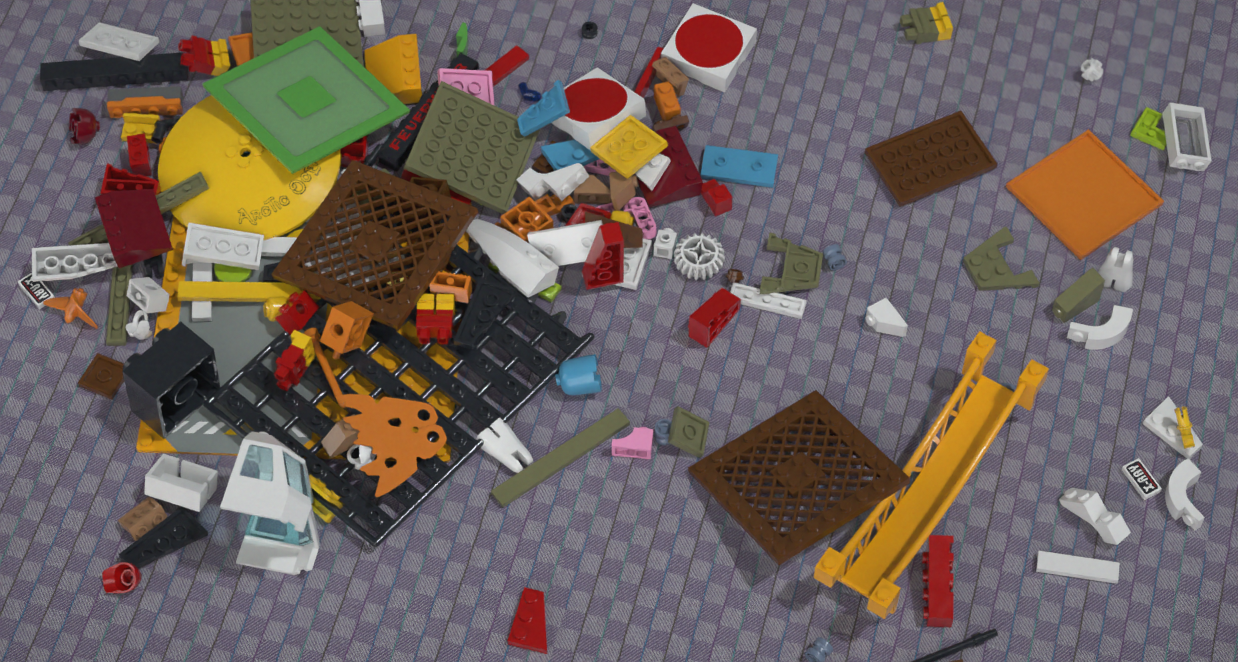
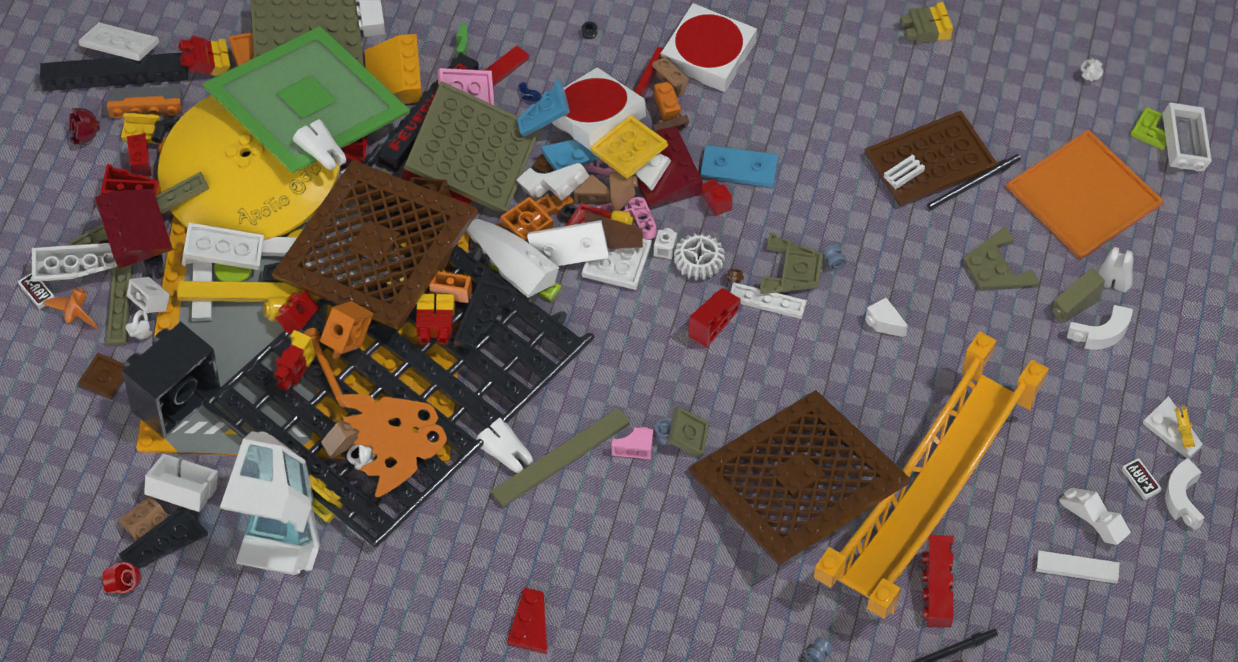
dark azure cylinder [555,354,602,396] -> none
red wedge [582,222,624,290] -> none
none -> white piece [293,119,346,170]
none -> white tile [884,155,925,189]
none -> black bar [927,154,1021,210]

